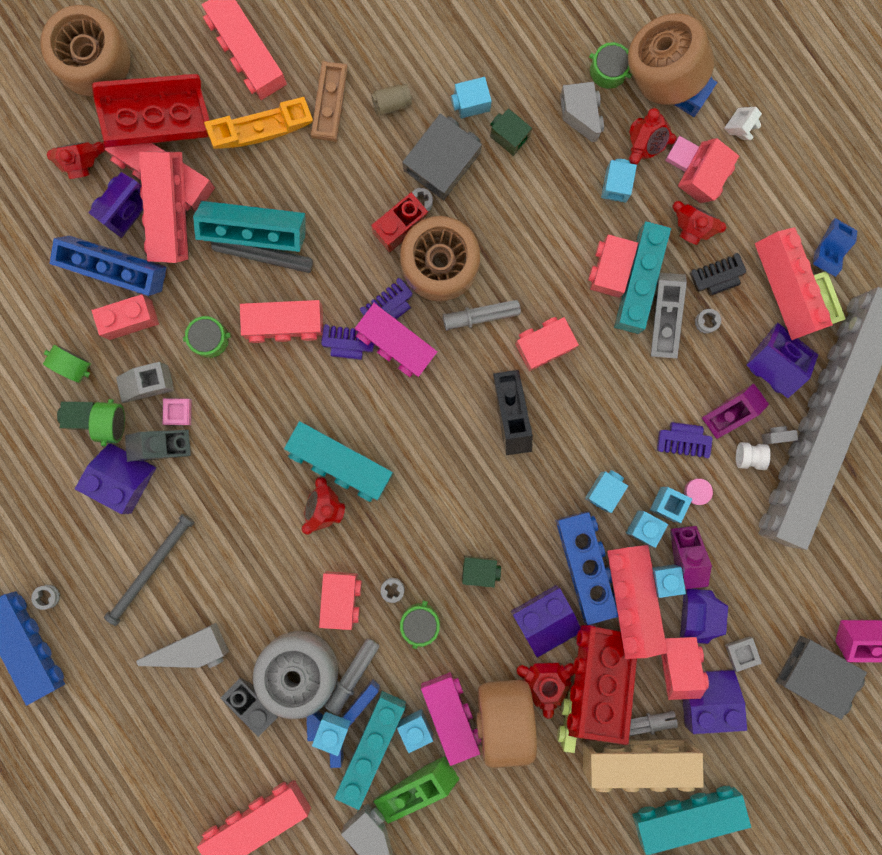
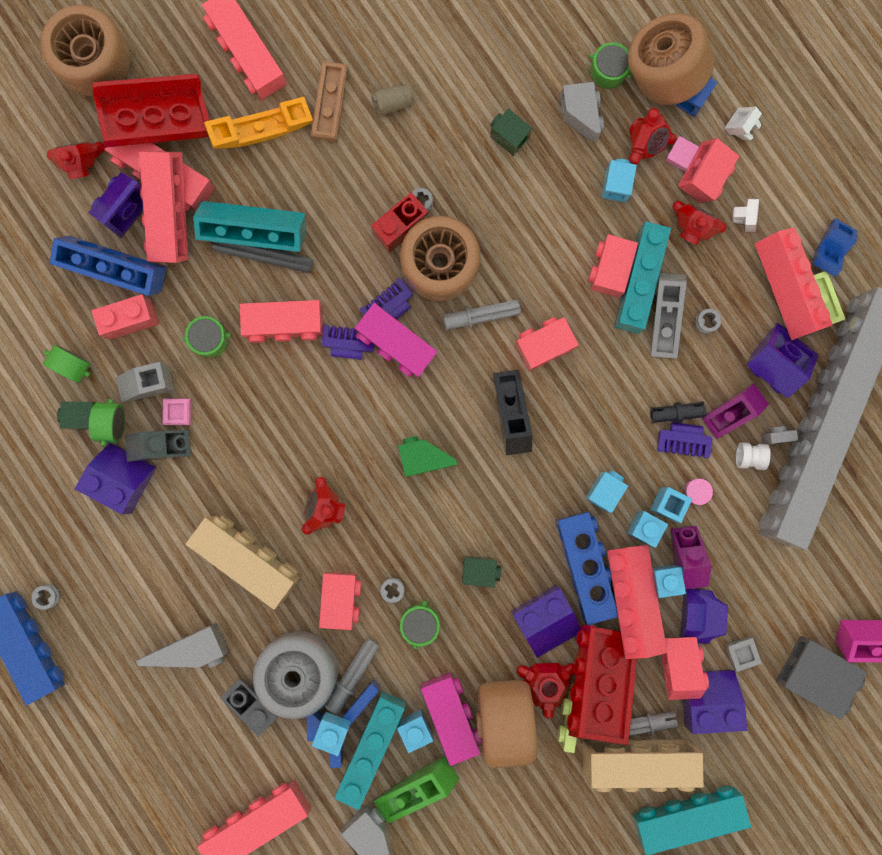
dark grey bar [104,514,195,626] -> none
teal brick [284,421,394,502] -> none
dark grey brick [402,113,482,201] -> none
medium azure brick [451,77,492,119] -> none
black piece [690,253,746,296] -> none
none -> tan brick [185,515,301,610]
none -> green slope [398,436,457,477]
none -> black pin [650,401,706,424]
none -> white tile [733,199,759,232]

